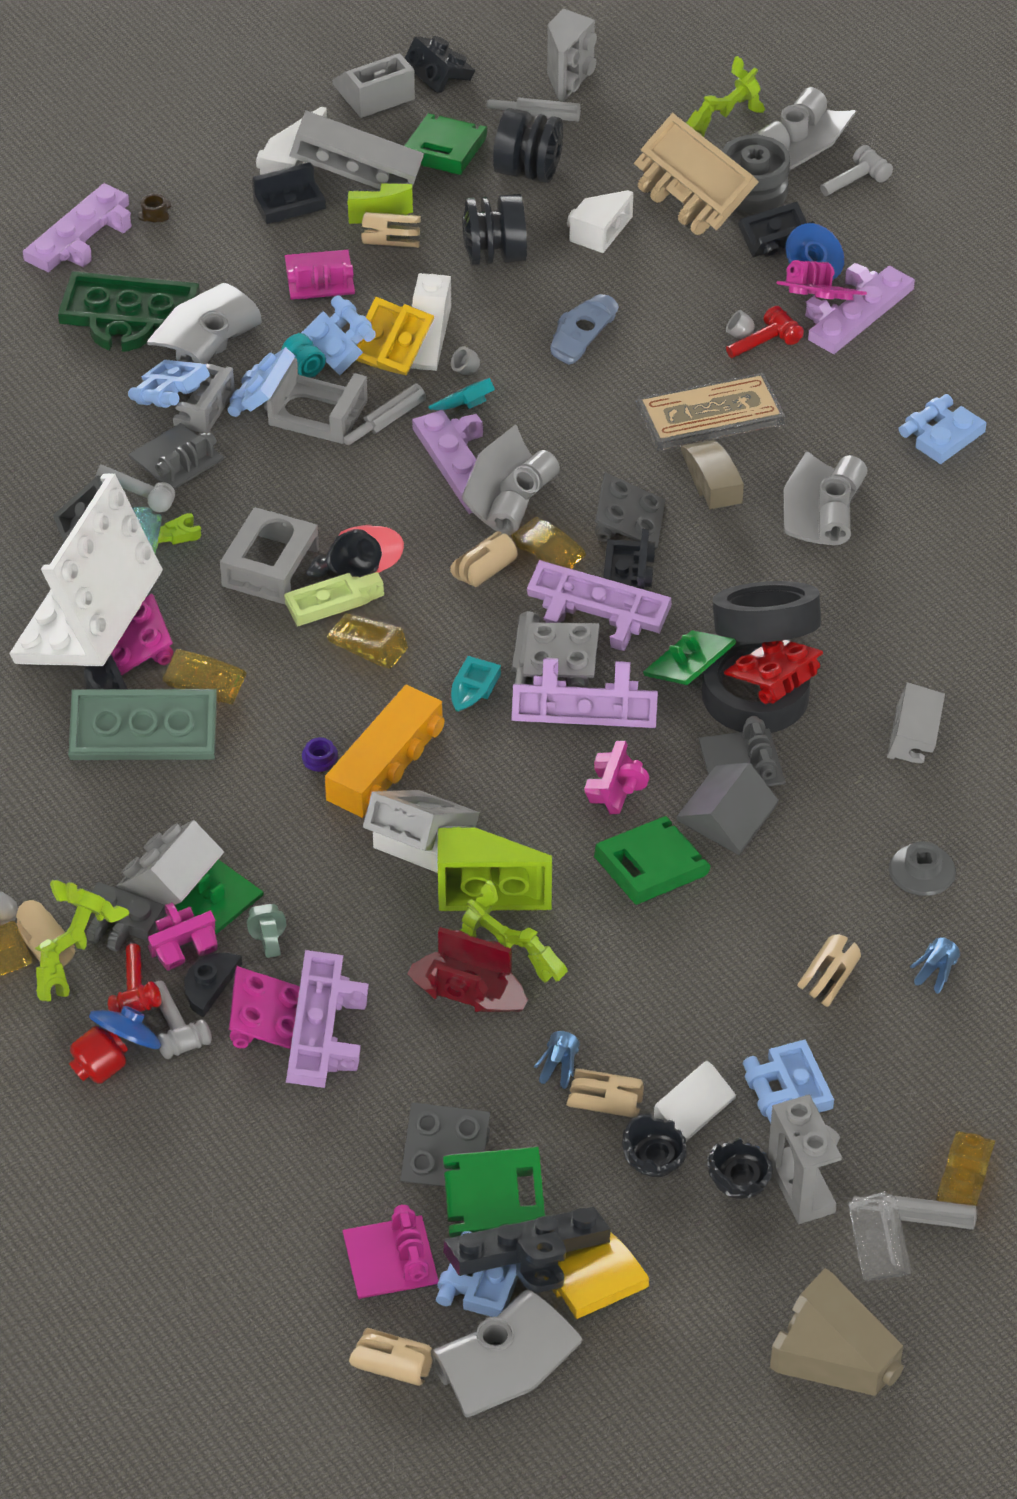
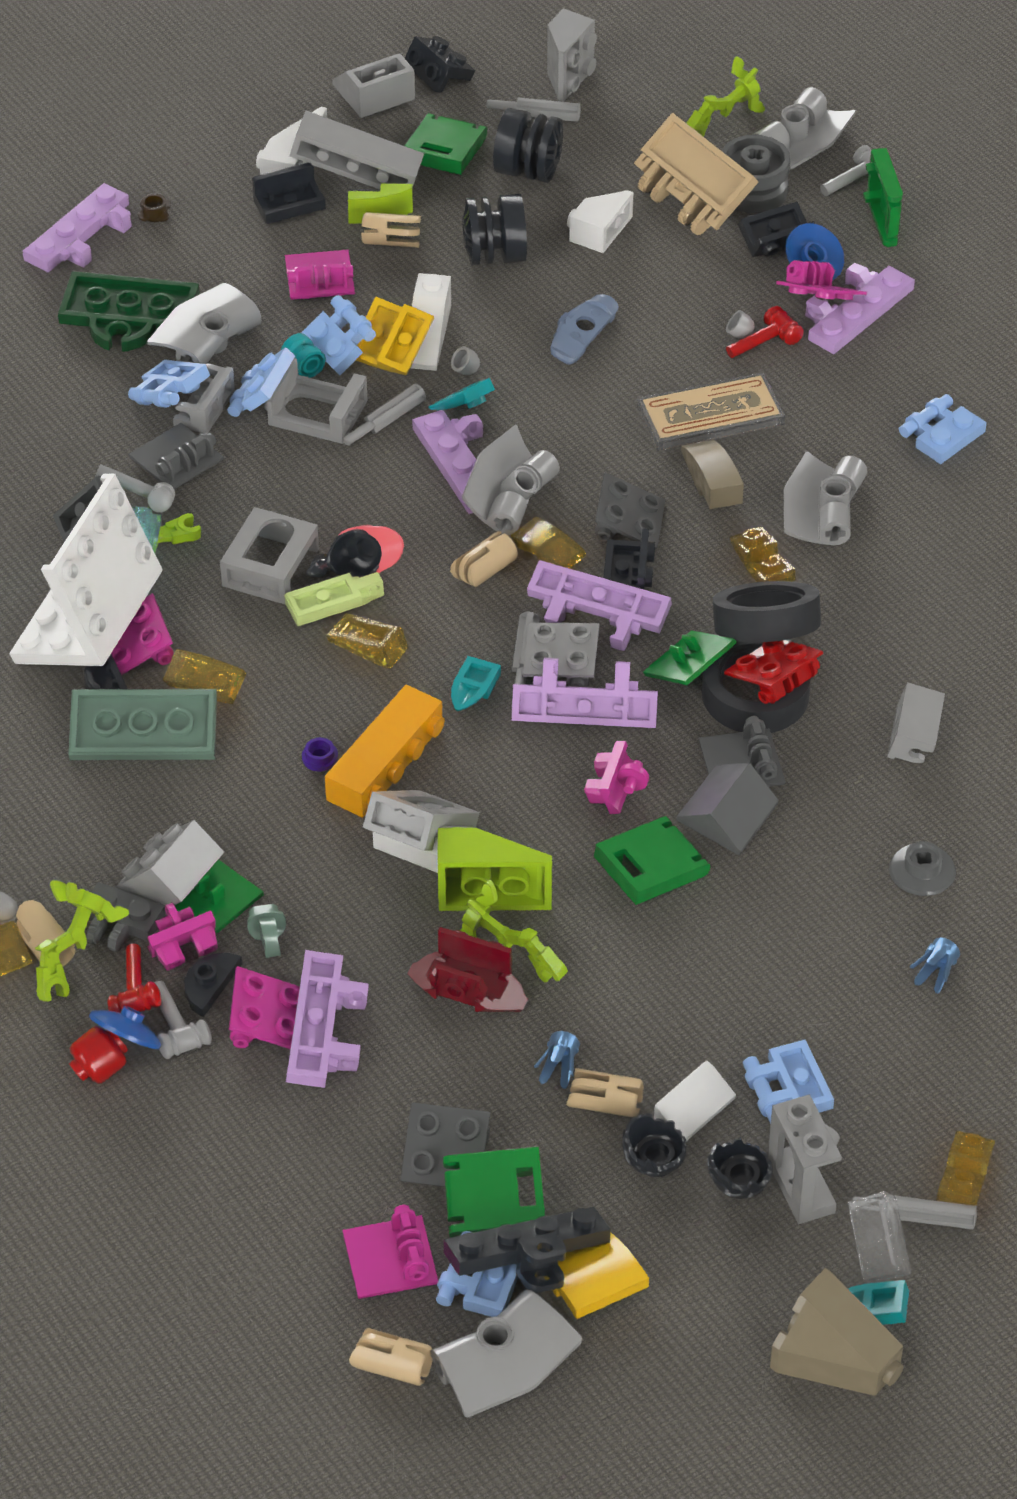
tan arm [797,934,861,1007] -> none
none -> clear yellow slope [730,526,796,582]
none -> teal plate [848,1280,909,1325]
none -> green container [863,148,903,247]

